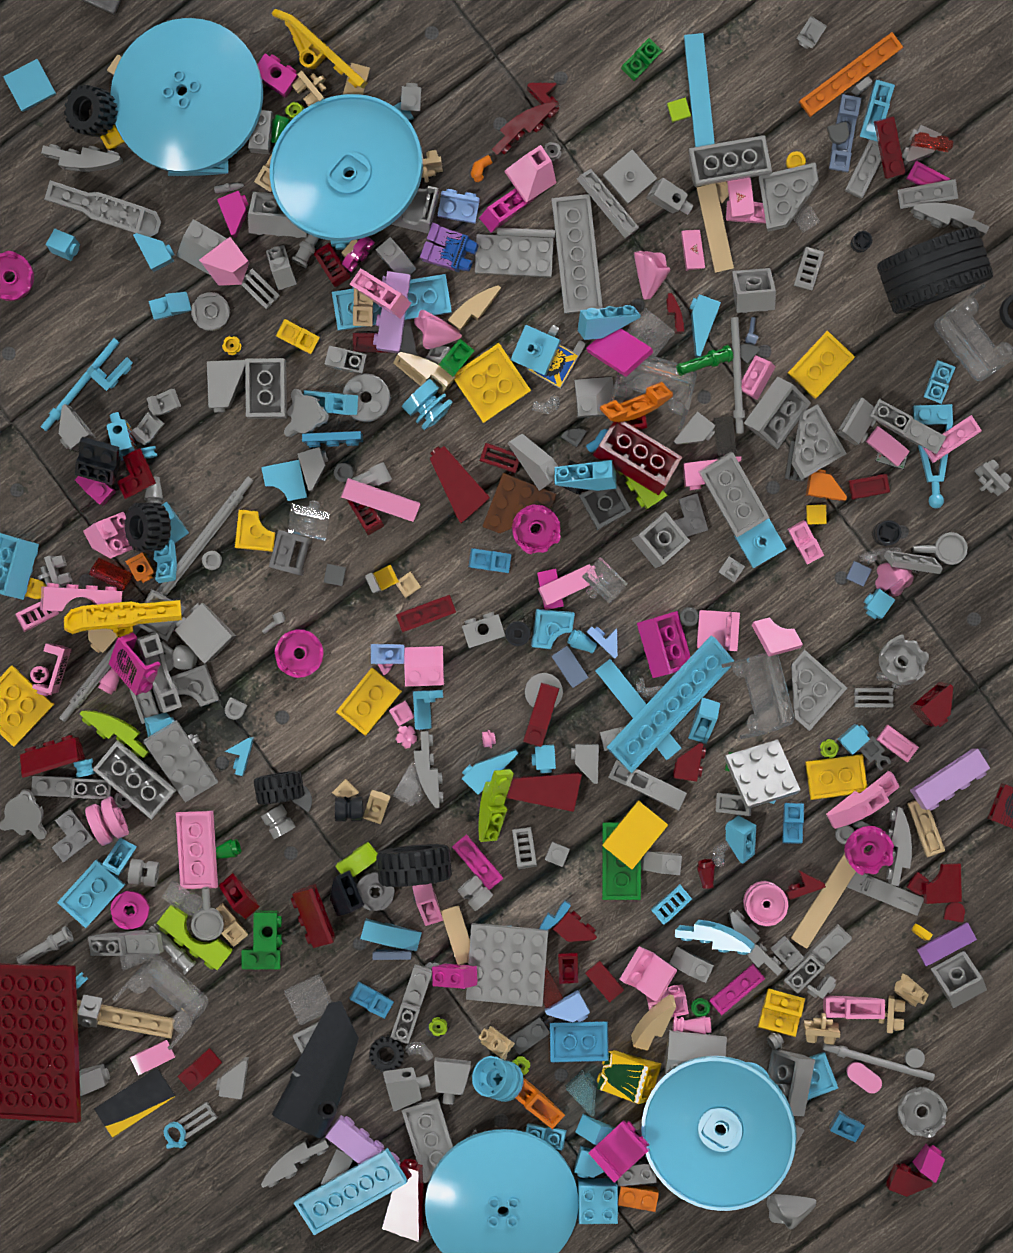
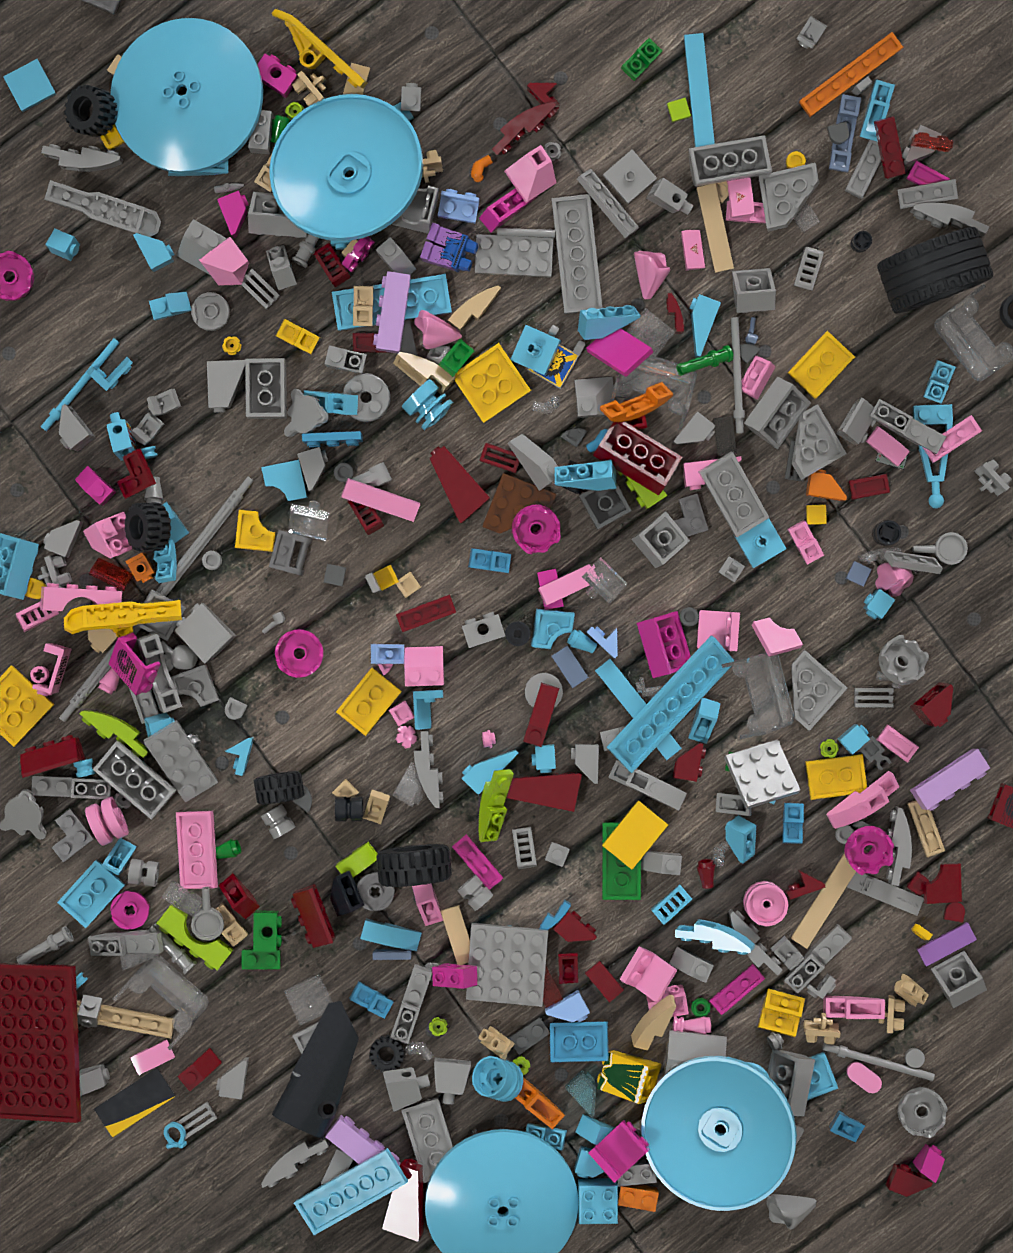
black brick [75,437,121,485] -> none
bright pink slope [350,268,411,319] -> none
none -> light grey slope [43,520,84,558]

